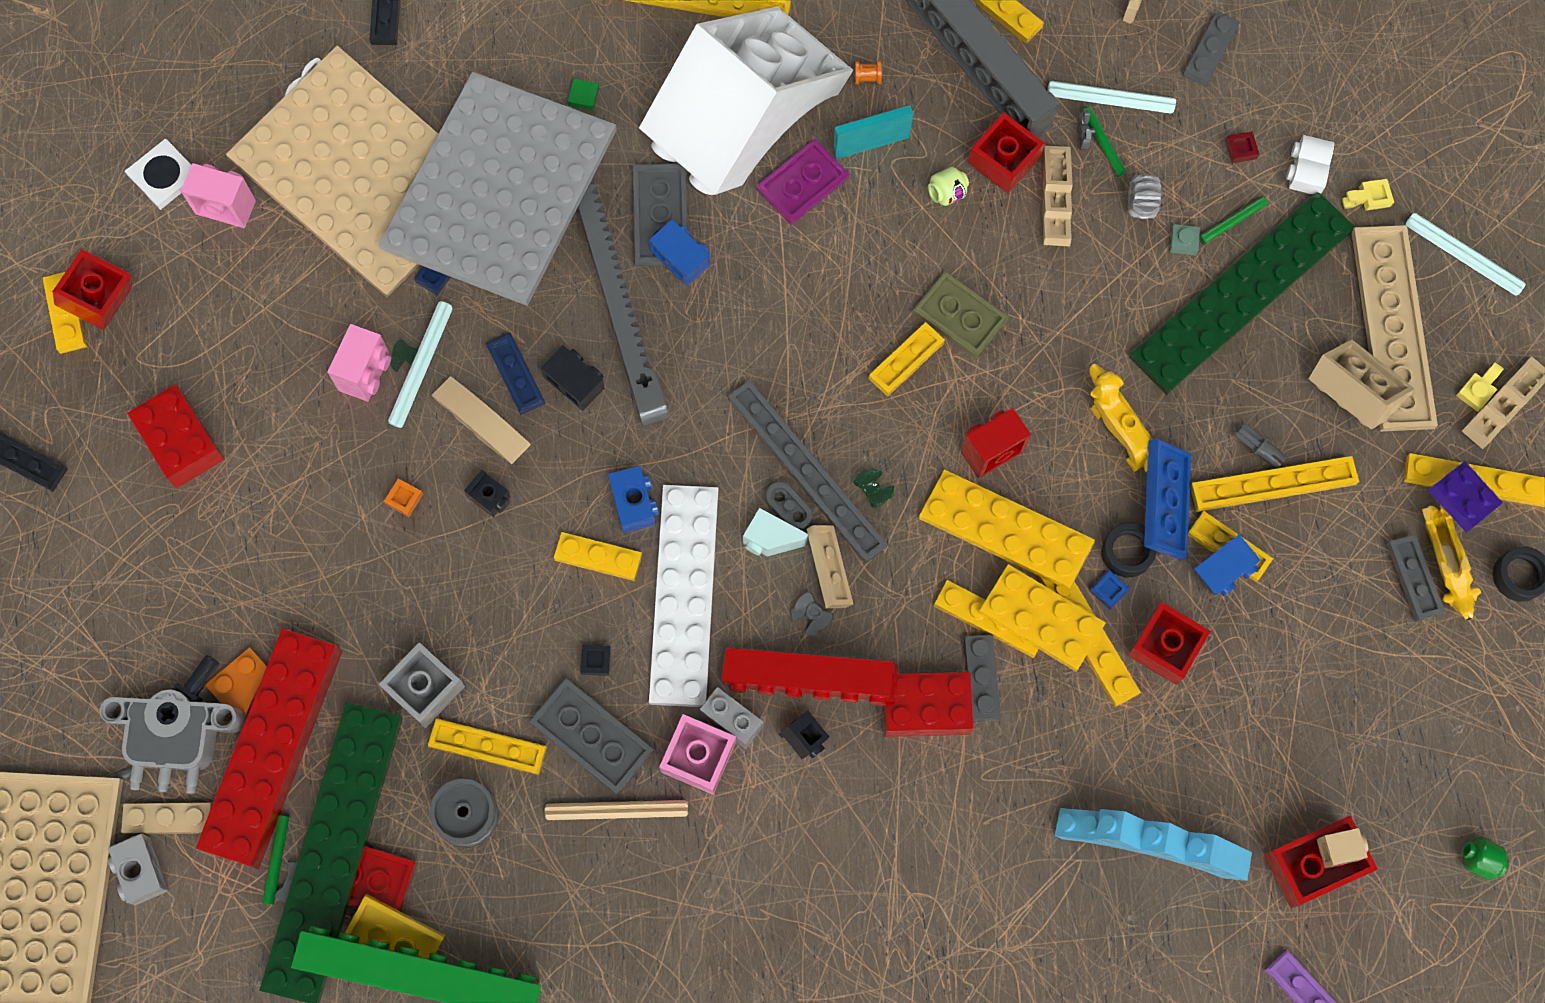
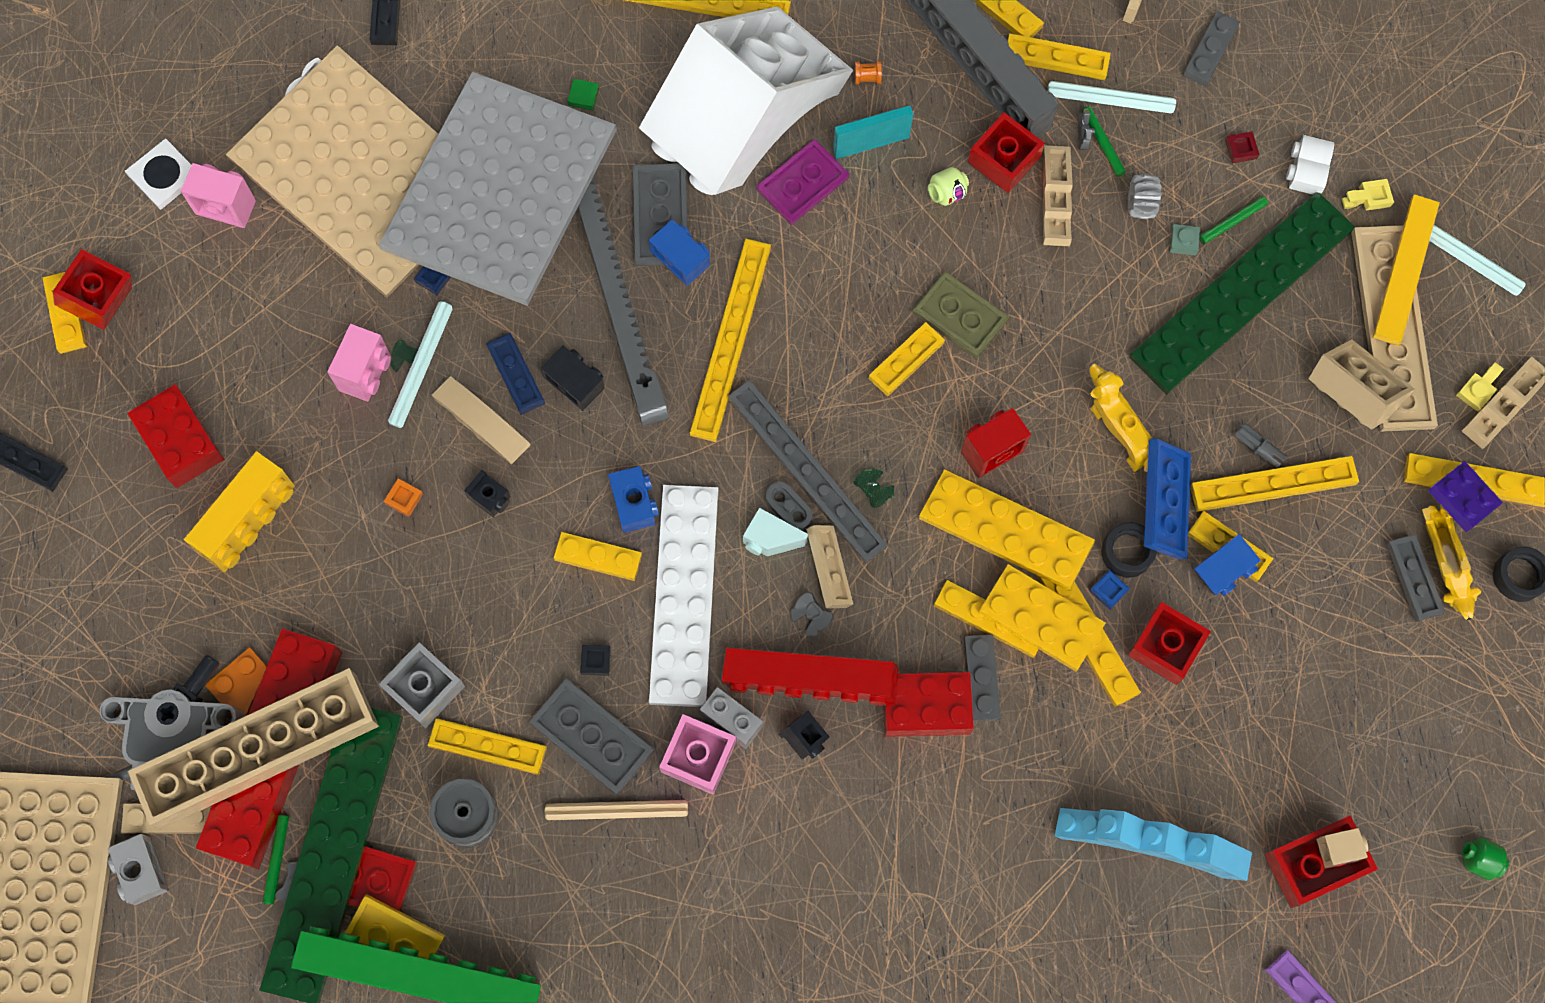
none -> tan brick [128,668,379,830]
none -> yellow brick [184,451,295,573]
none -> yellow tile [690,238,771,442]
none -> yellow plate [1008,33,1111,80]
none -> yellow tile [1372,194,1440,346]

